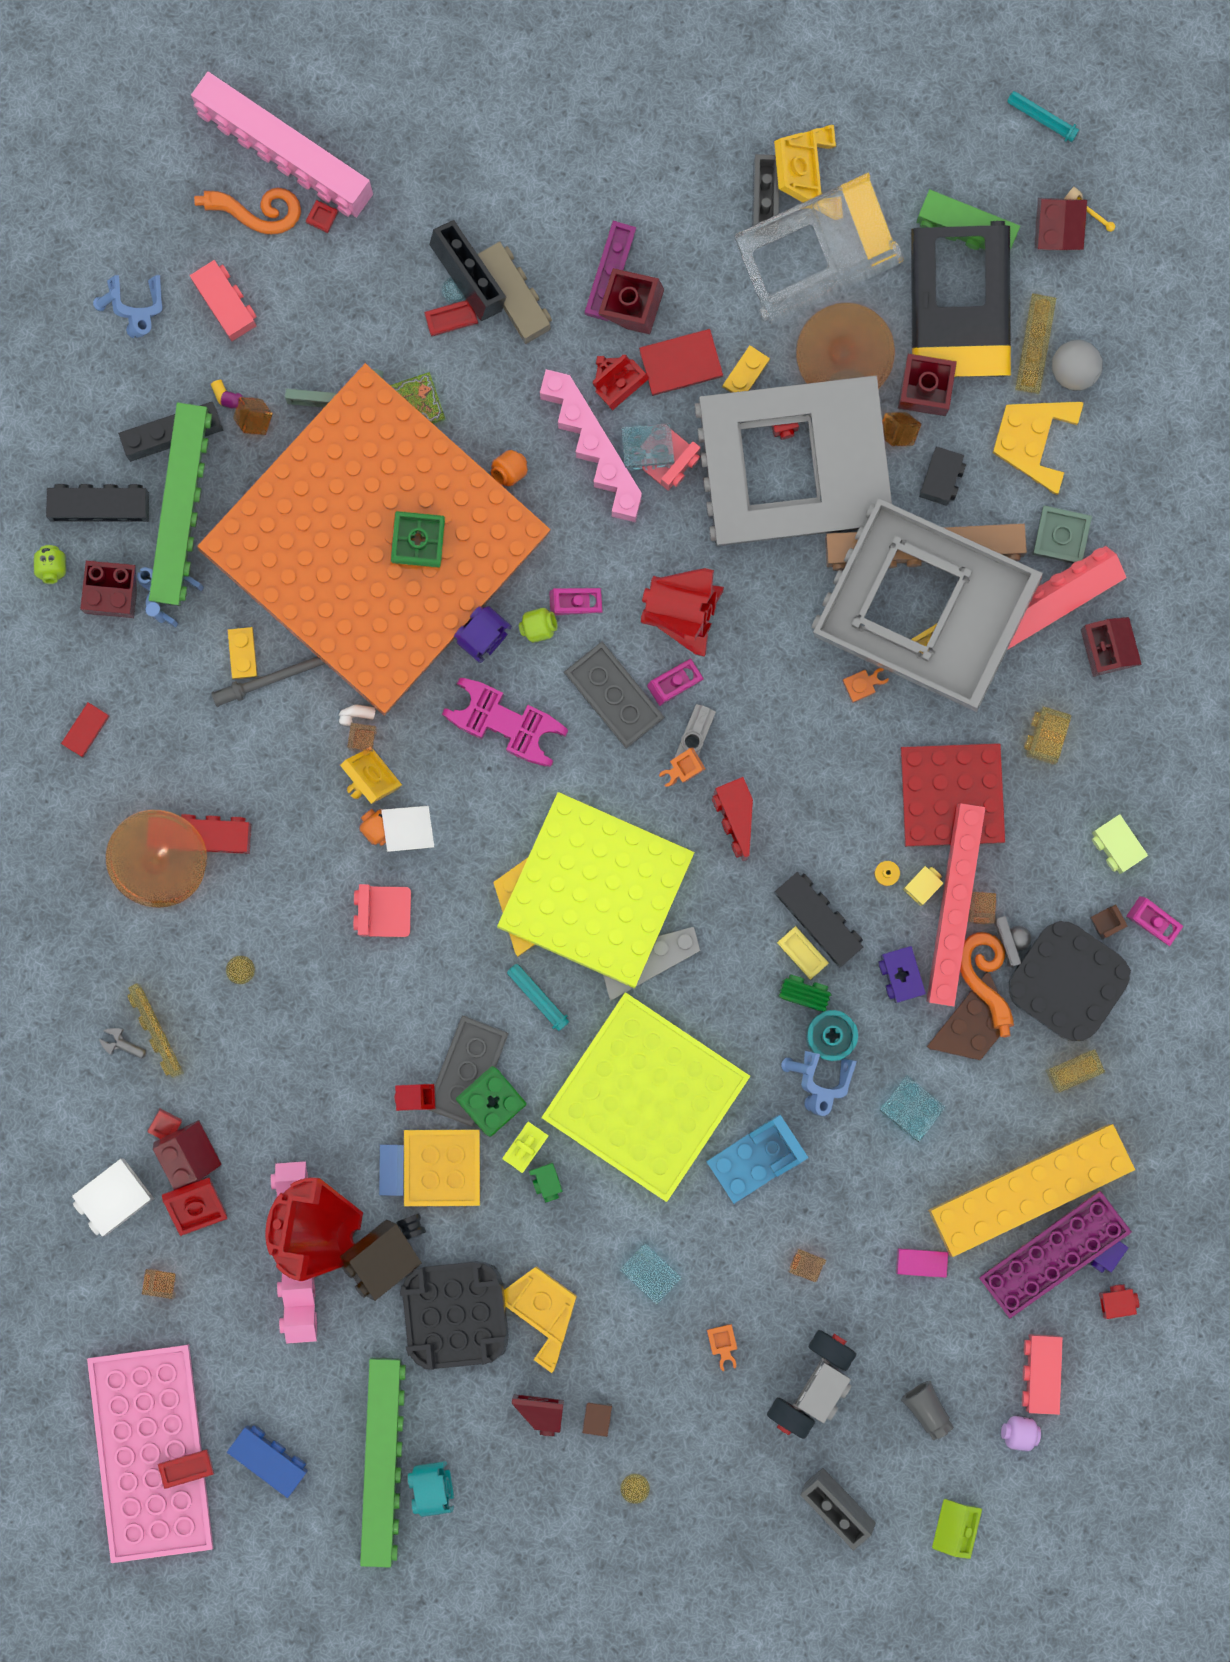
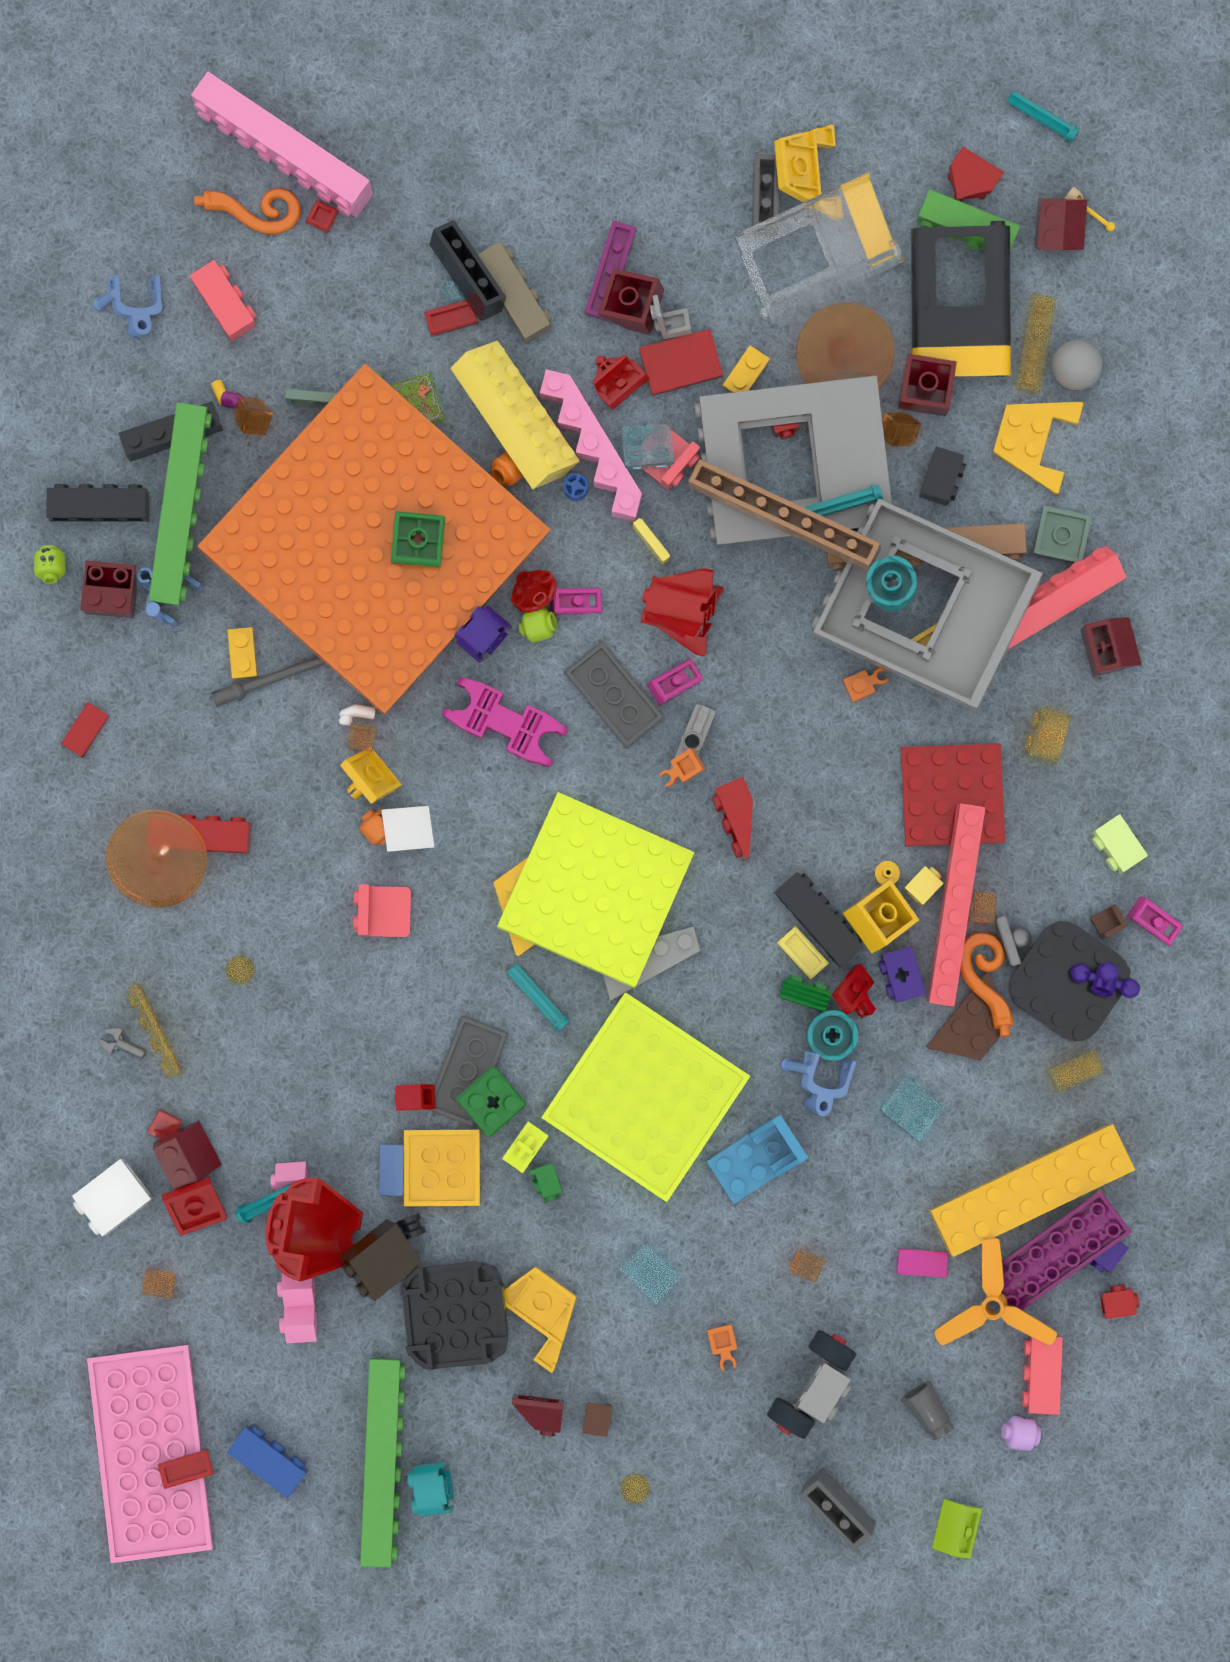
none -> teal axle [235,1183,292,1224]
none -> light yellow brick [450,341,580,489]
none -> red dish [511,570,557,613]
none -> blue wheel [563,473,588,501]
none -> light yellow tile [633,518,670,565]
none -> light grey bracket [650,295,692,340]
none -> medium nougat brick [688,459,881,571]
none -> teal axle [804,484,883,516]
none -> red hinge [832,963,876,1018]
none -> yellow brick [843,879,919,954]
none -> teal brick [866,556,917,611]
none -> light orange piece [935,1238,1057,1345]
none -> red slope [948,147,1004,202]
none -> dark purple piece [1071,962,1140,998]

